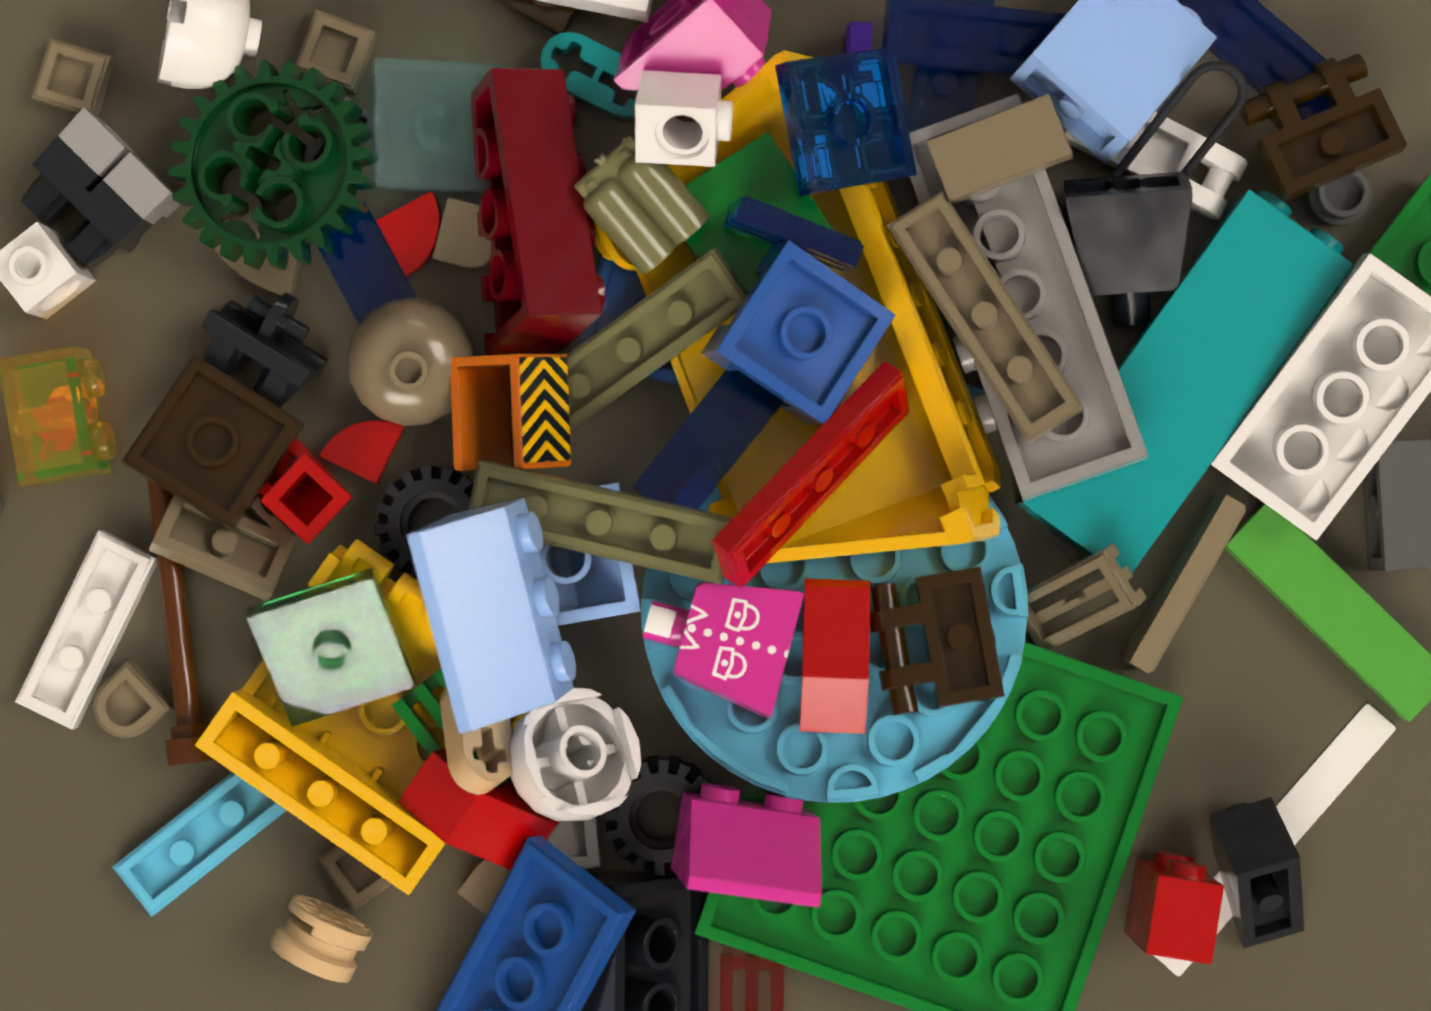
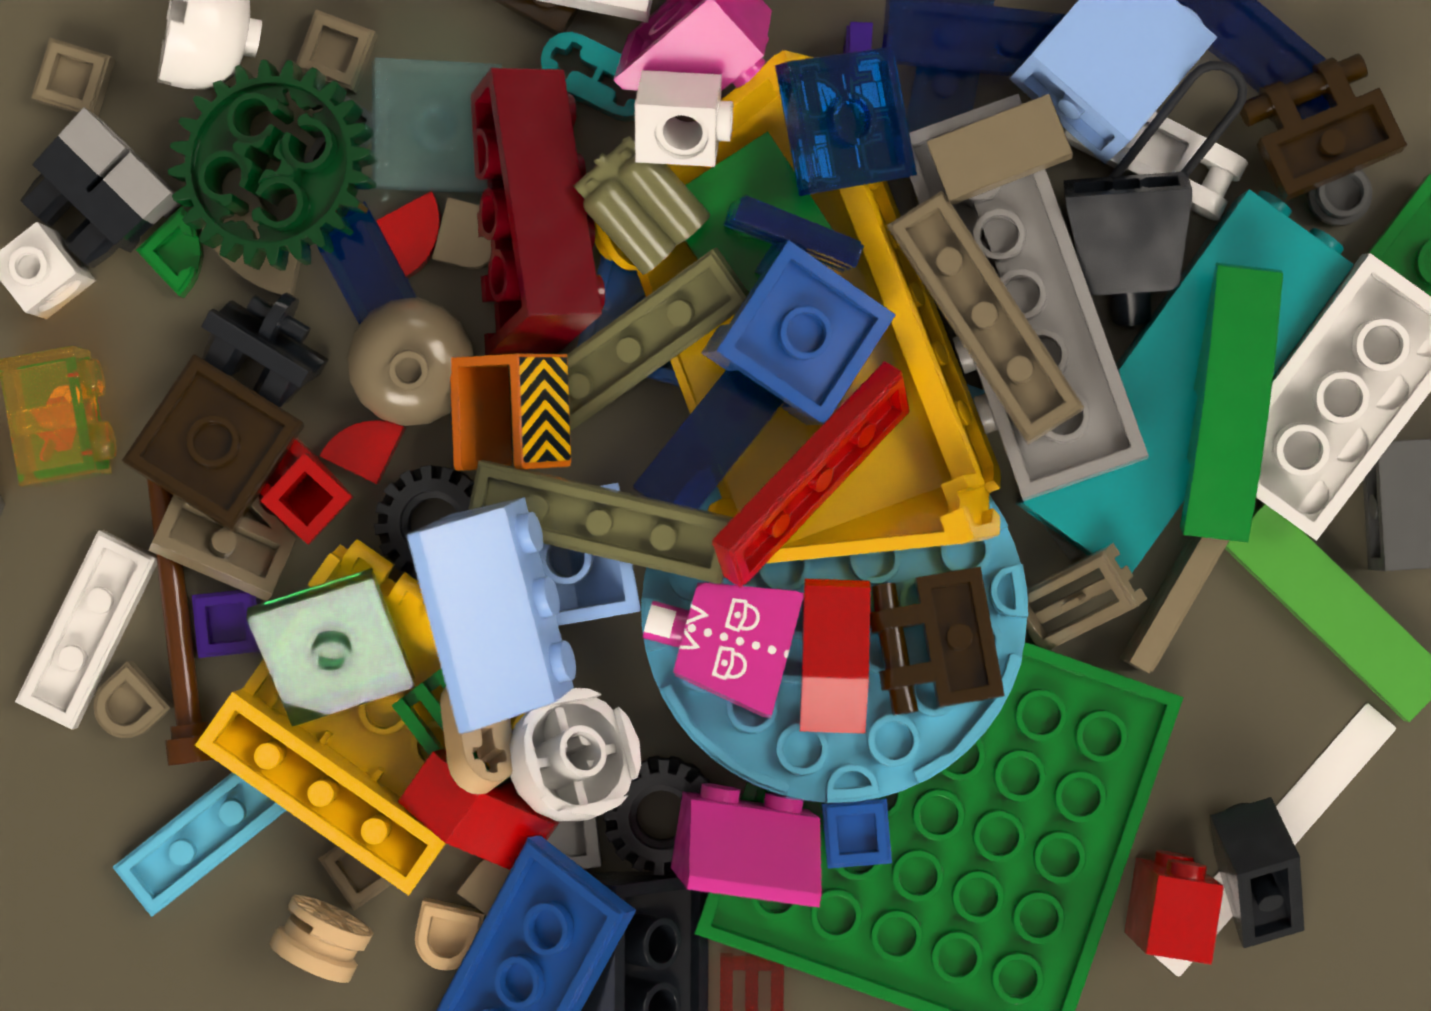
none -> green tile [136,207,204,298]
none -> dark purple tile [192,590,265,658]
none -> tan tile [415,897,486,971]
none -> blue tile [821,796,892,869]
none -> green slope [1180,263,1283,542]

